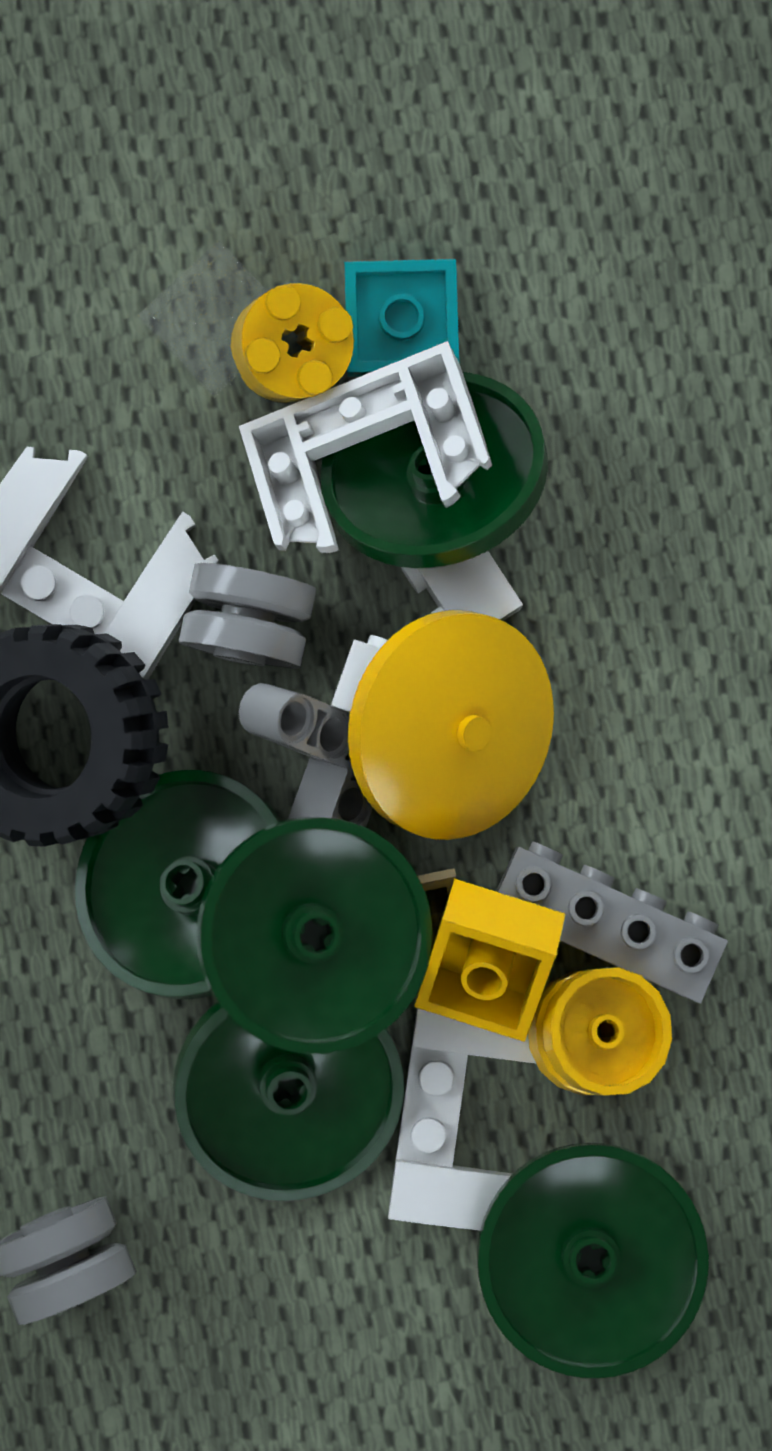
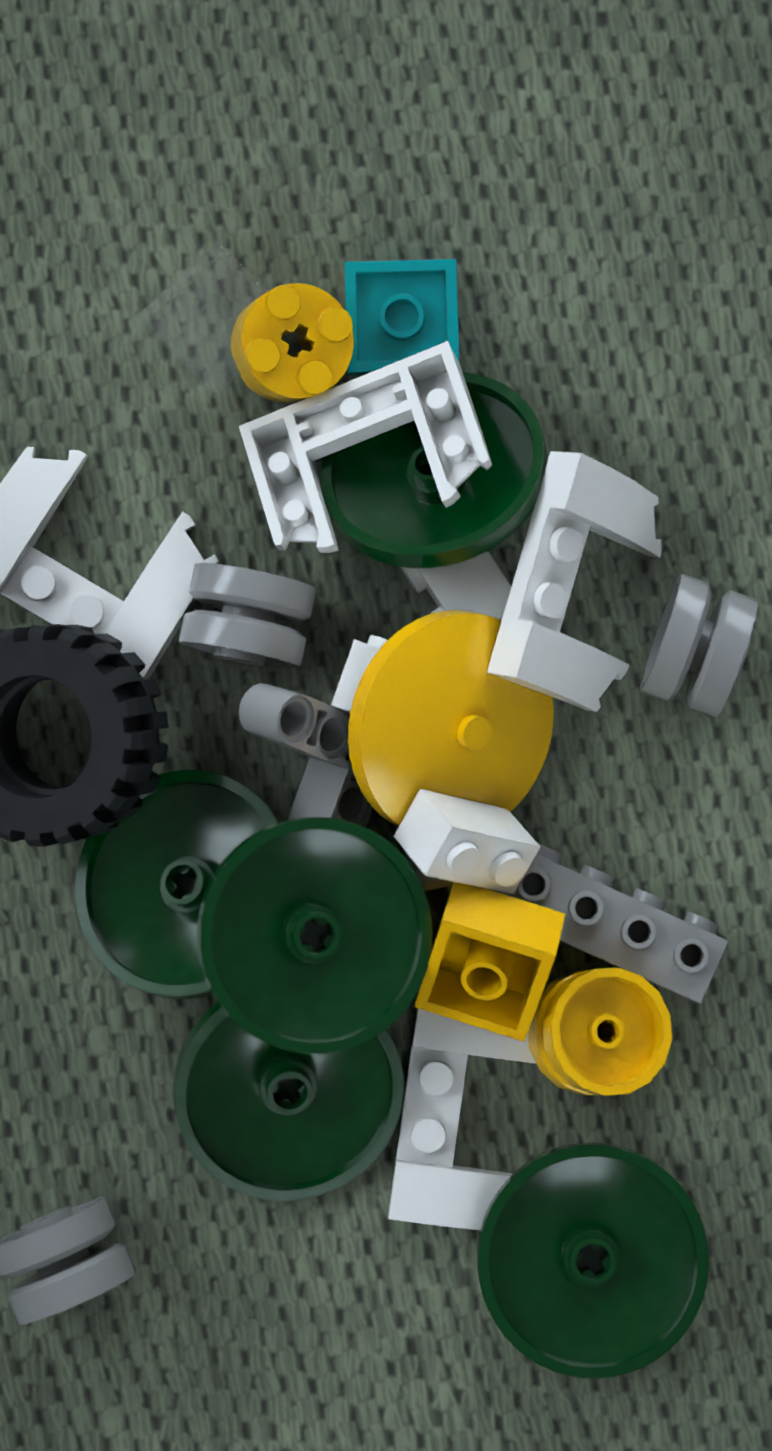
none -> white brick [394,789,540,894]
none -> white wedge [487,451,662,712]
none -> light grey wheel [640,573,758,717]

